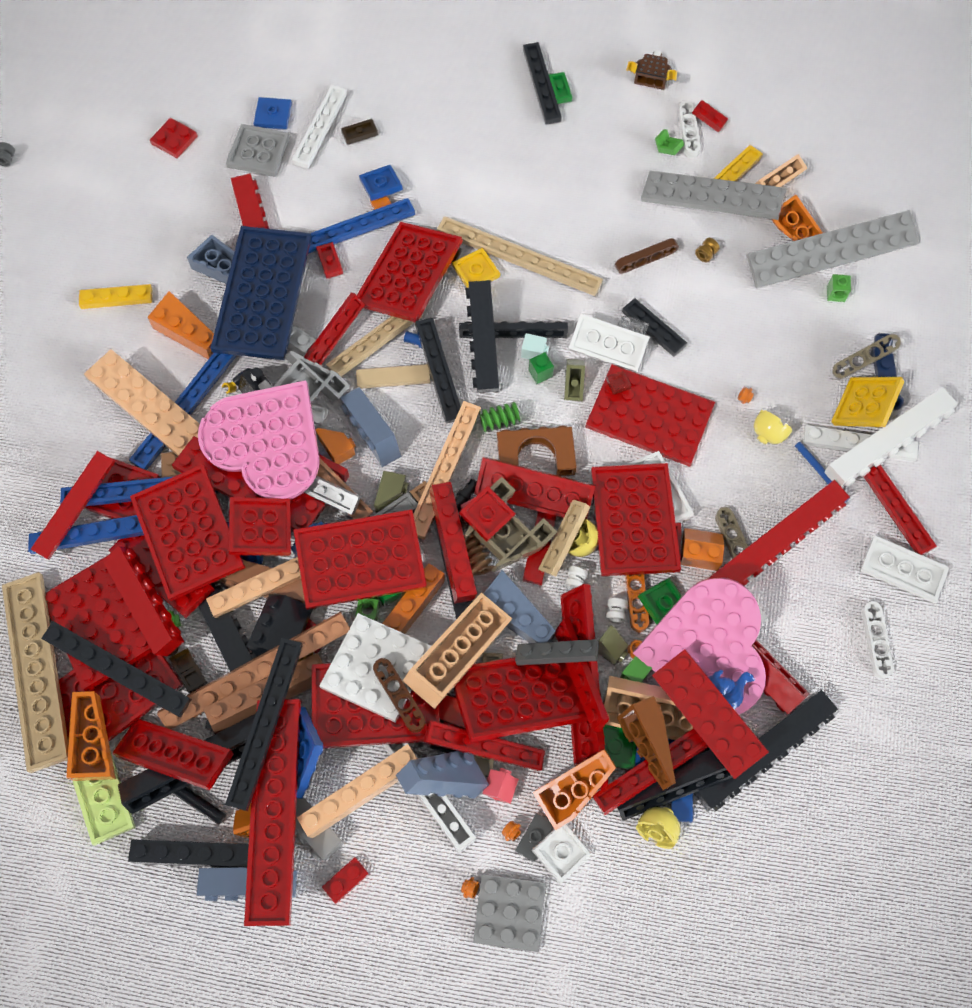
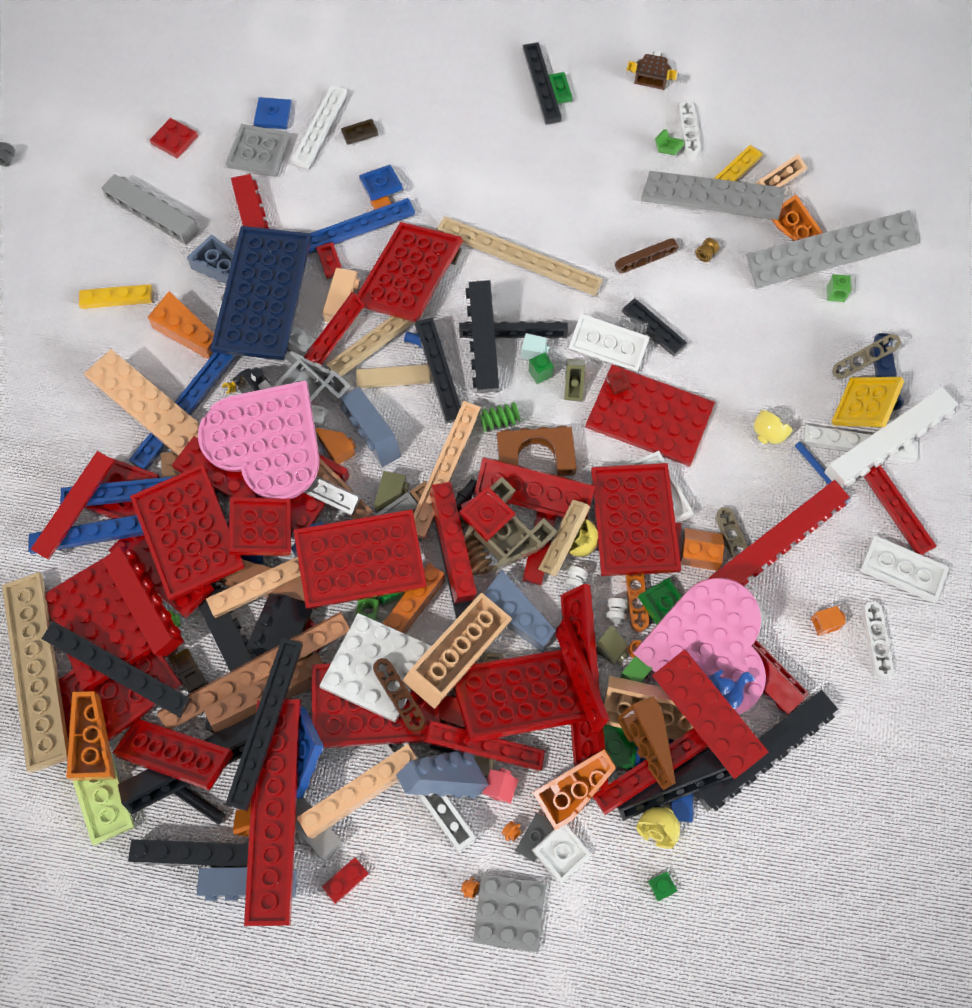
yellow plate [452,248,500,288] -> none
dark grey plate [515,639,599,665] -> none
red plate [692,100,728,132] -> none
orange plate [737,387,754,404] -> none
none -> light grey brick [101,174,199,245]
none -> light nougat brick [323,268,360,323]
none -> green plate [647,871,678,902]
none -> orange brick [811,606,846,636]

